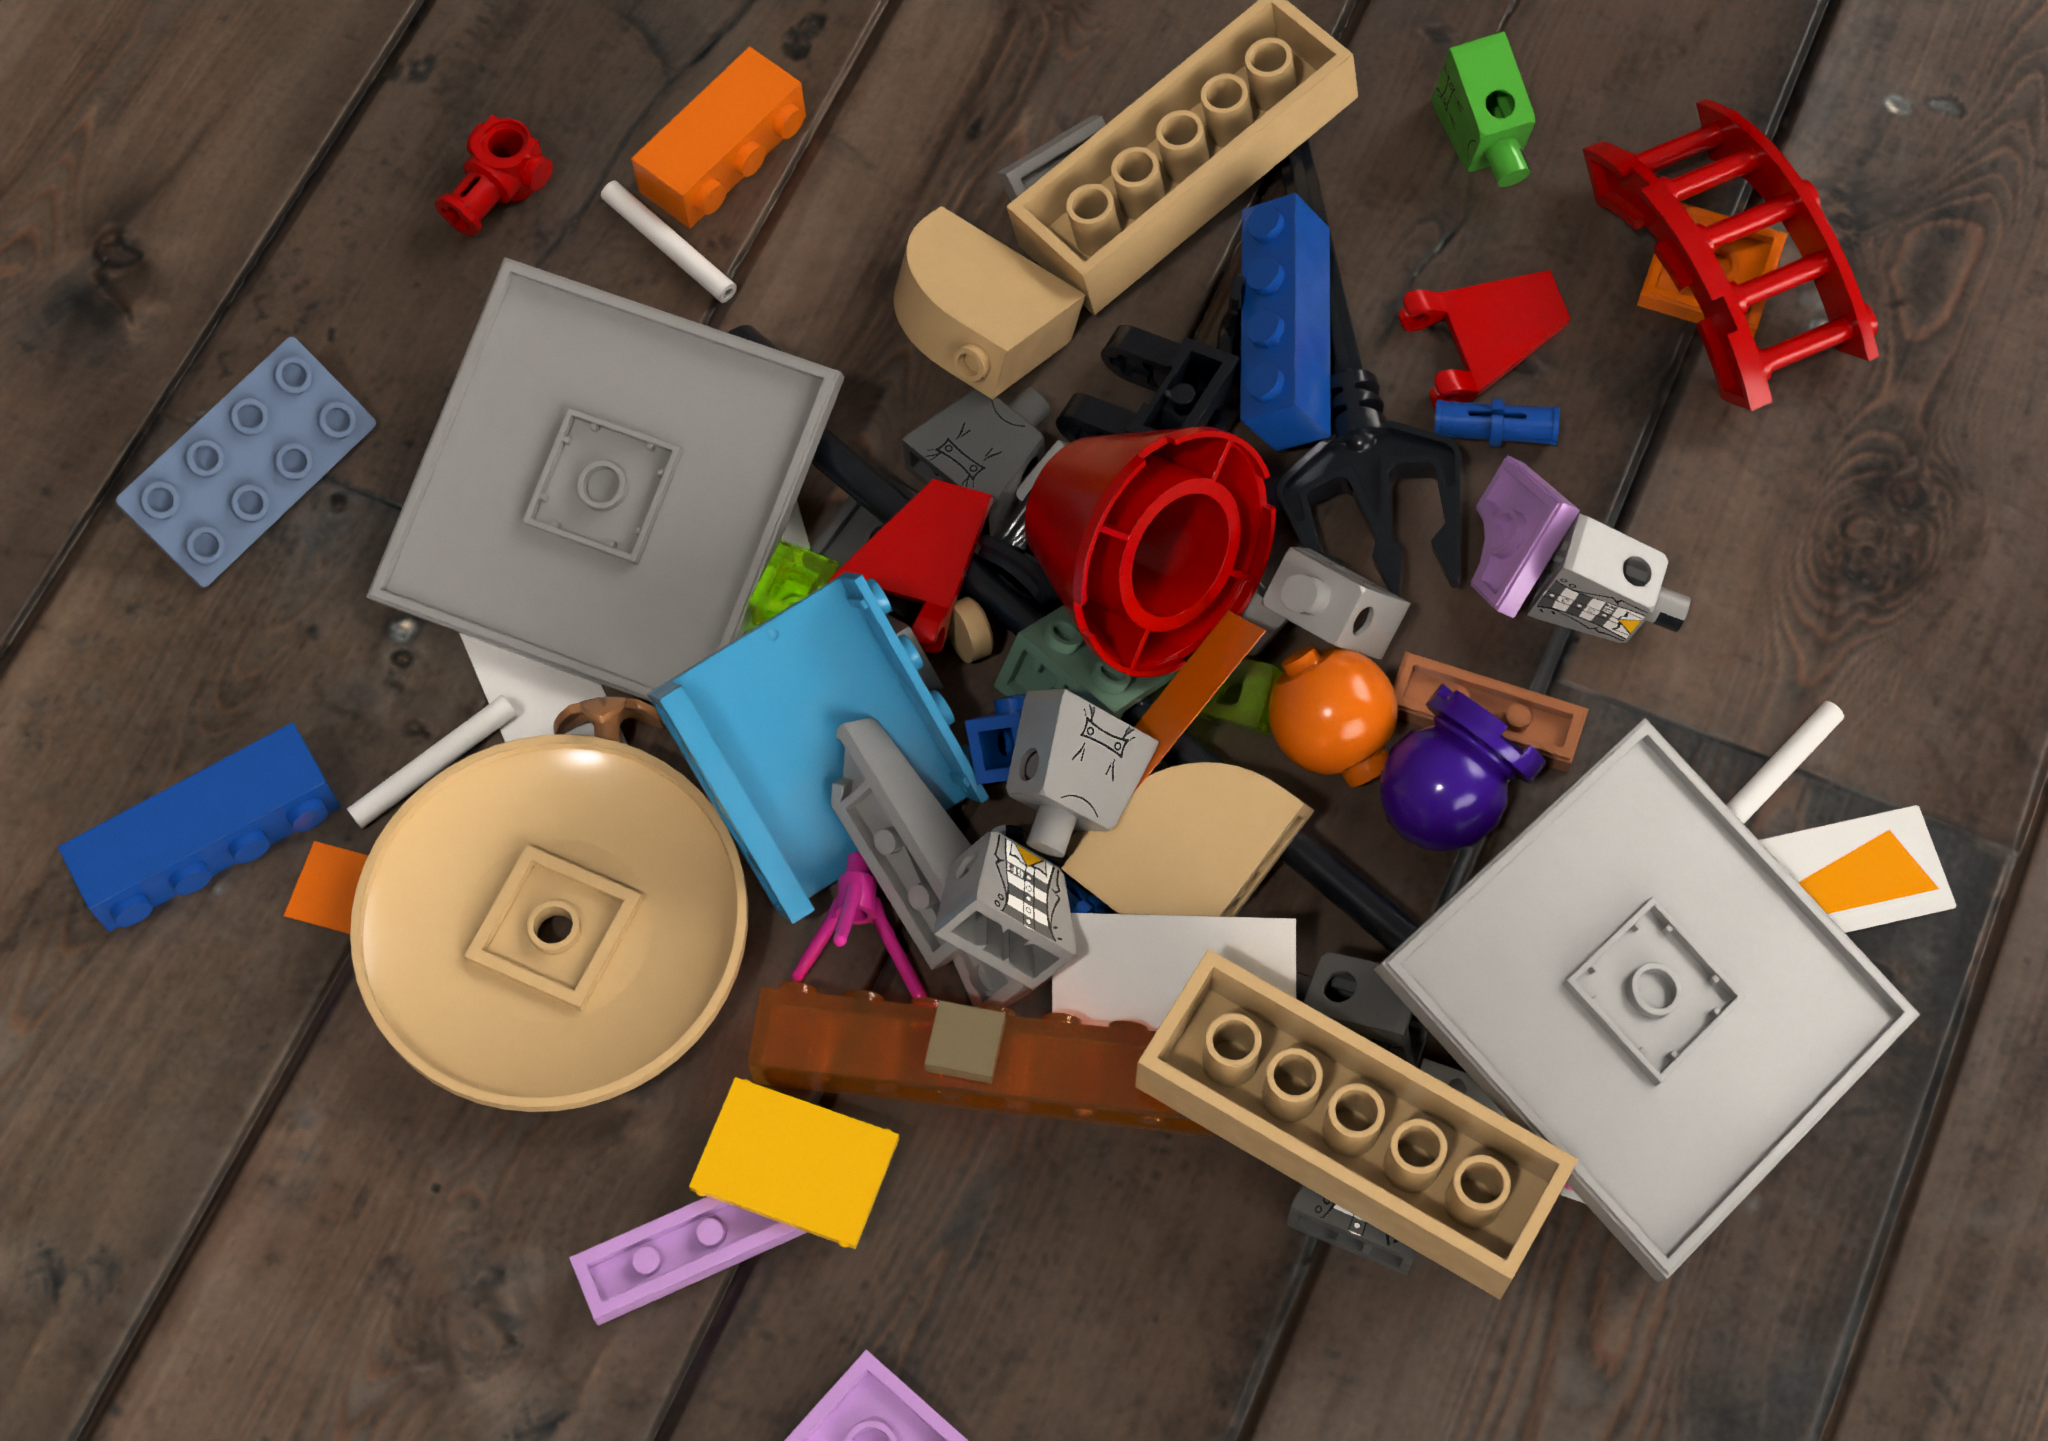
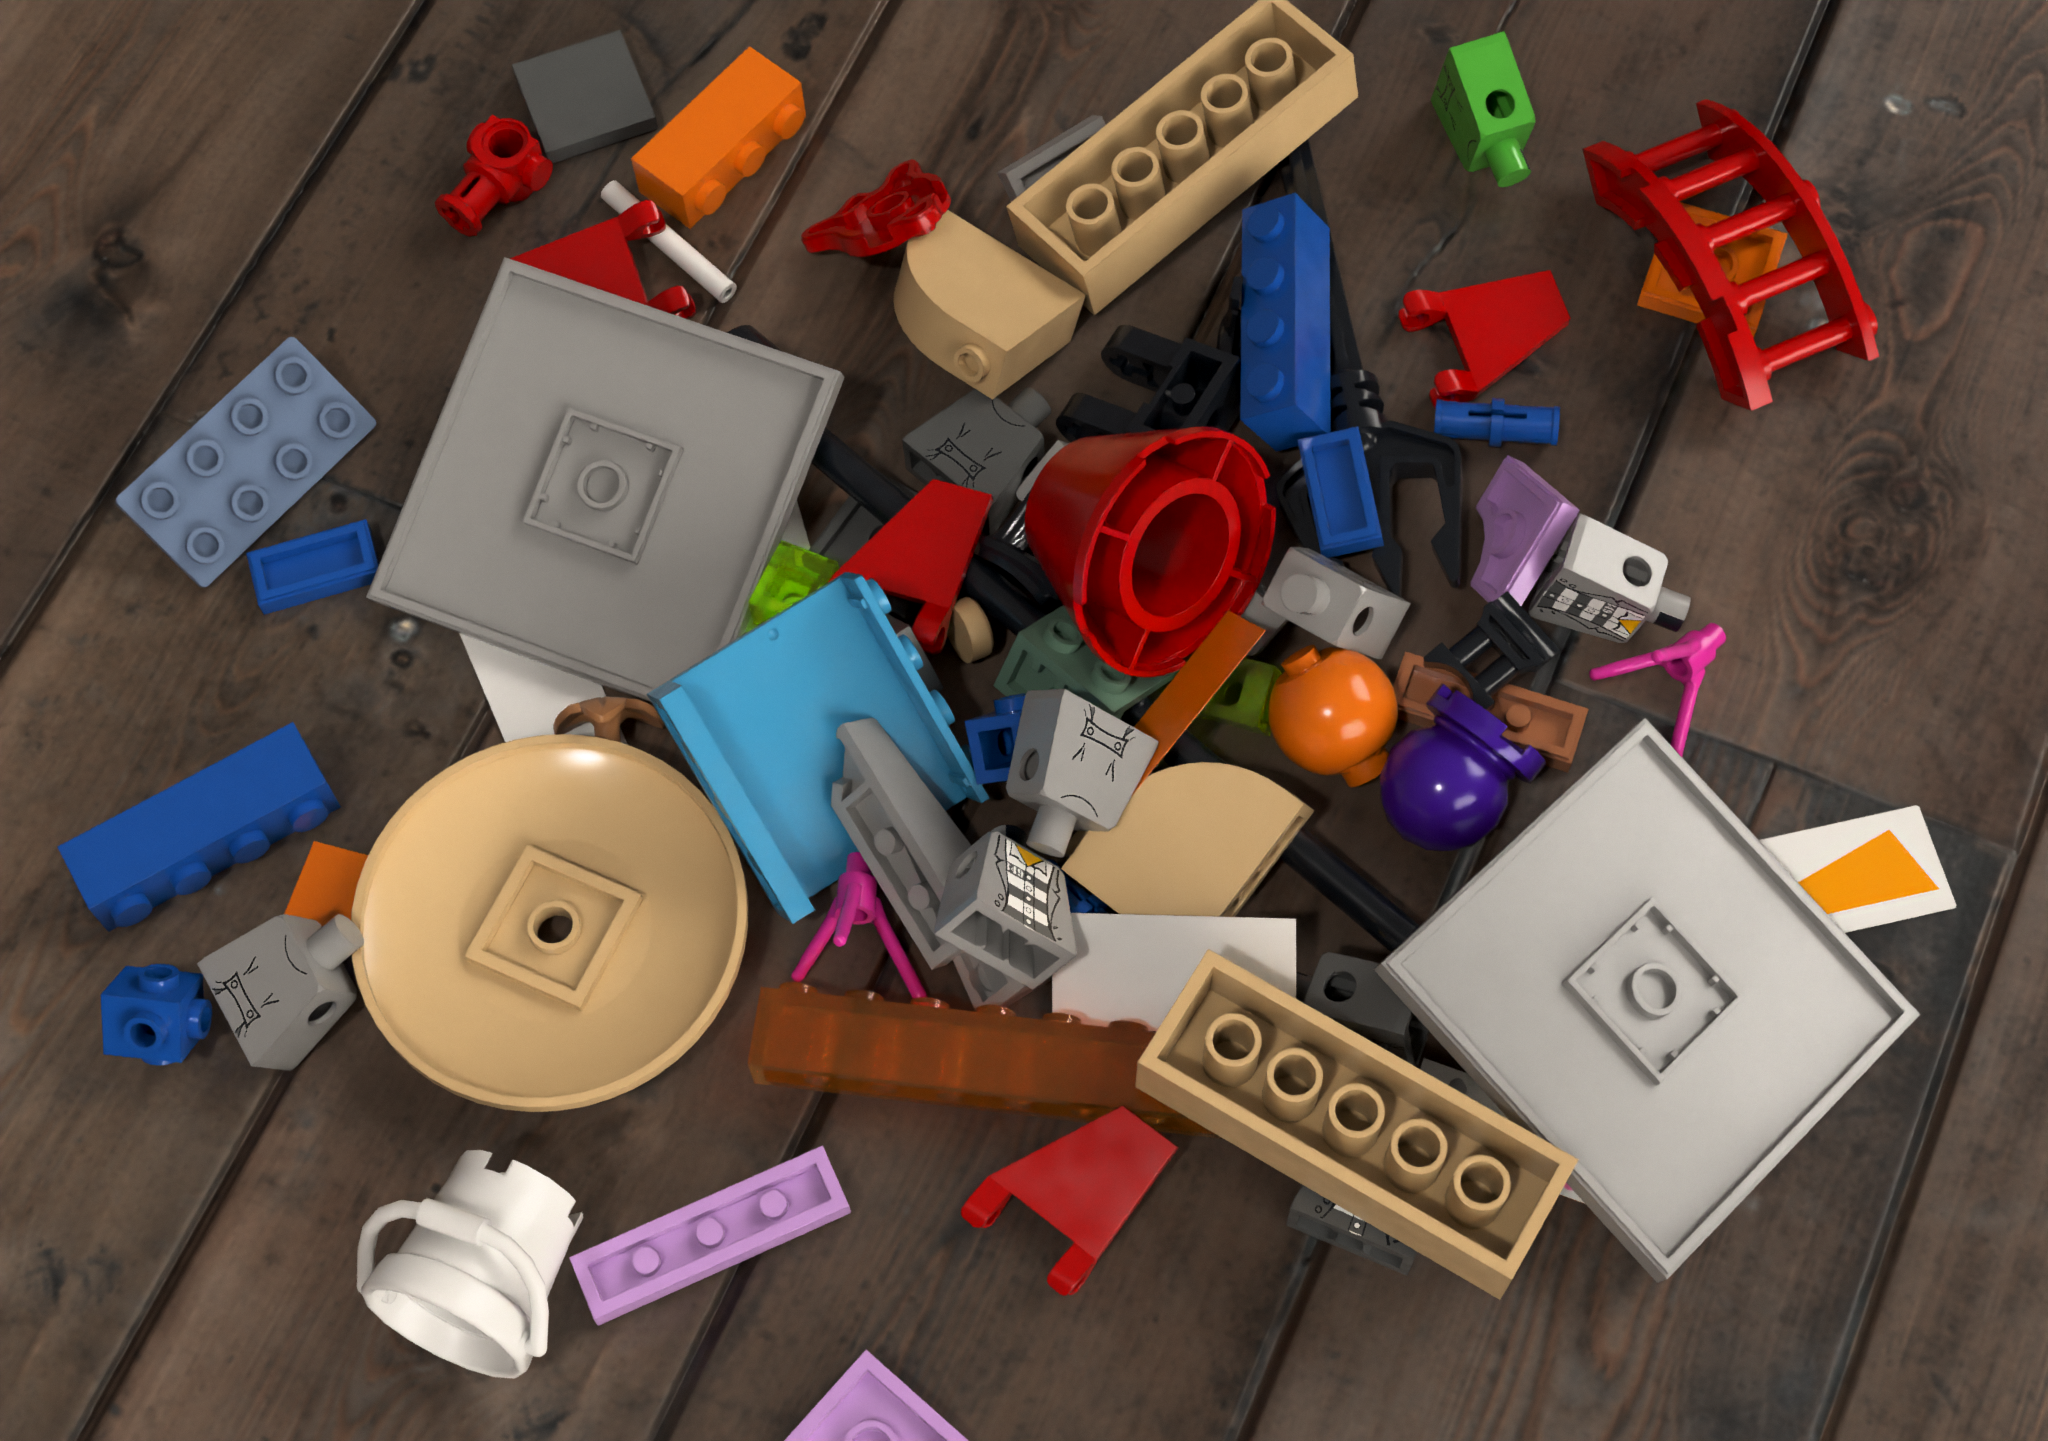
white piece [347,695,517,829] -> none
yellow piece [689,1077,899,1250] -> none
dark tan tile [924,1000,1006,1084] -> none
white piece [1726,701,1844,824] -> none
none -> blue brick [101,964,212,1065]
none -> light grey torso [197,914,364,1071]
none -> blue tile [246,519,380,615]
none -> white piece [357,1150,584,1378]
none -> red flag [510,200,696,319]
none -> dark grey tile [512,30,658,163]
none -> red tile [801,159,952,257]
none -> red flag [961,1106,1179,1296]
none -> blue tile [1297,426,1384,558]
none -> black piece [1423,591,1560,712]
none -> dark pink plant [1589,623,1726,757]

